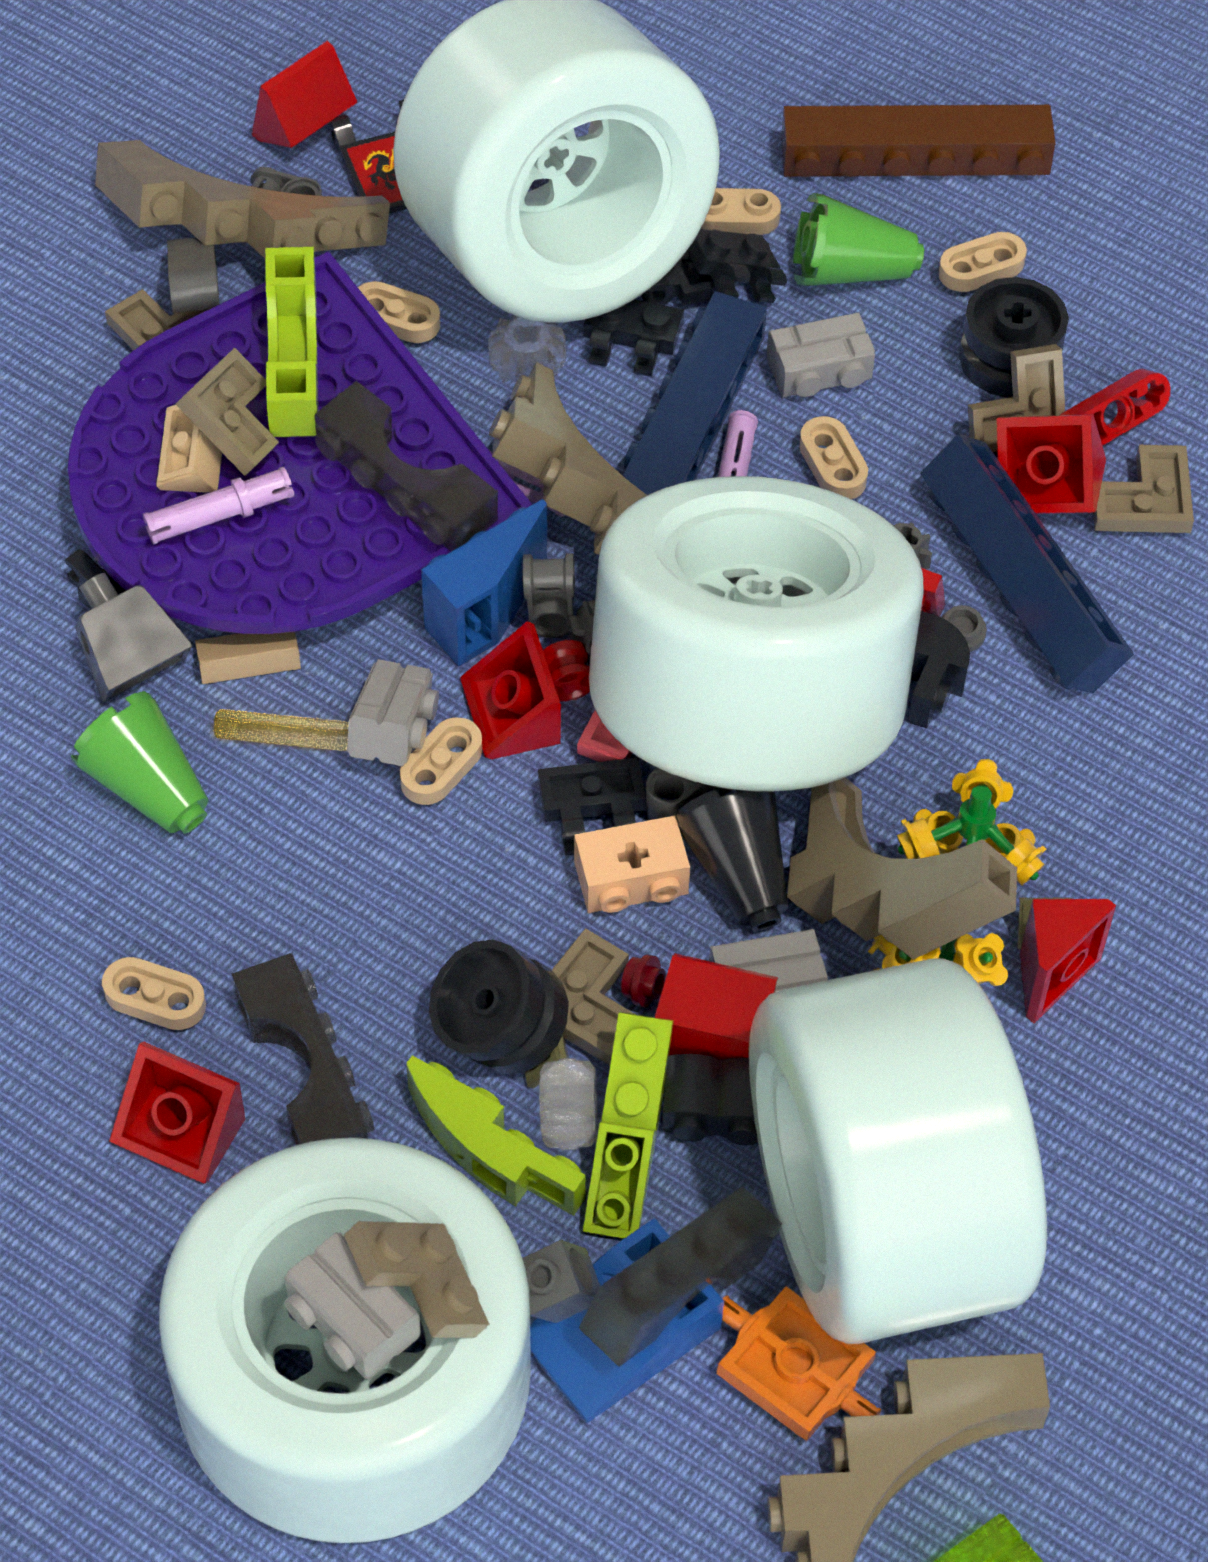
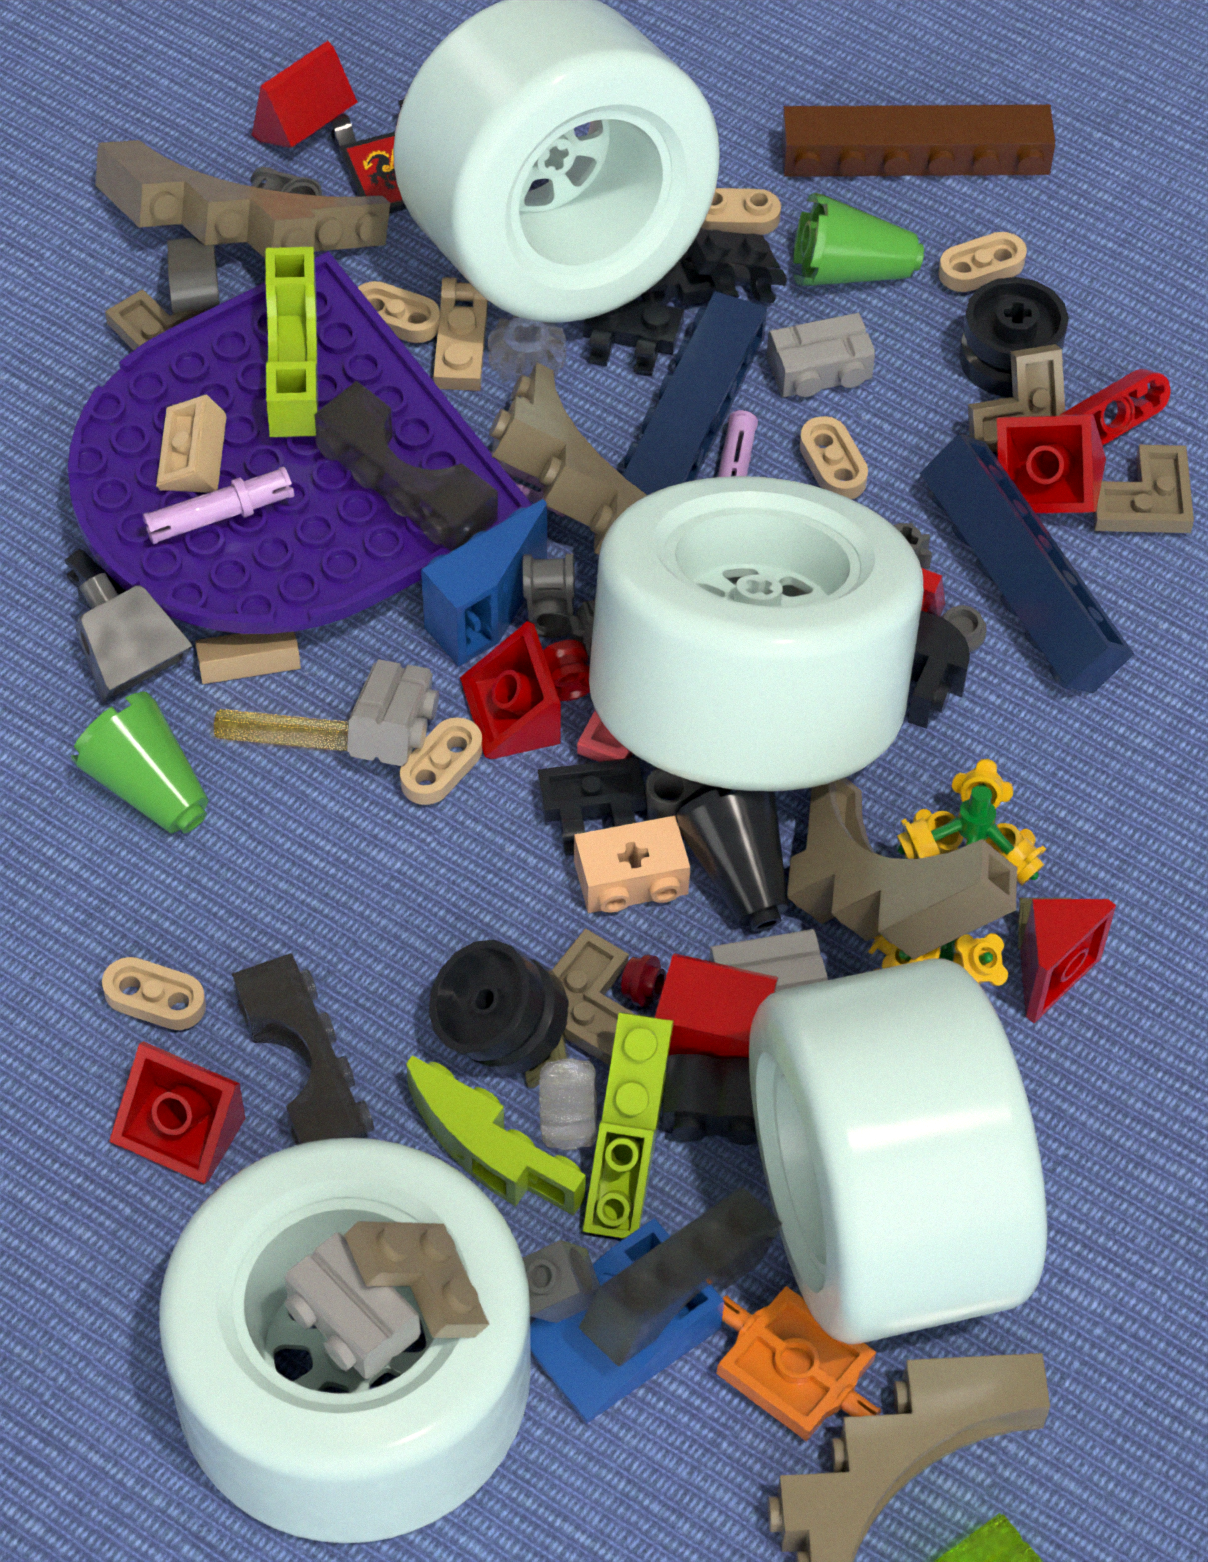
dark tan plate [176,348,279,476] -> none
none -> tan plate [433,277,489,391]

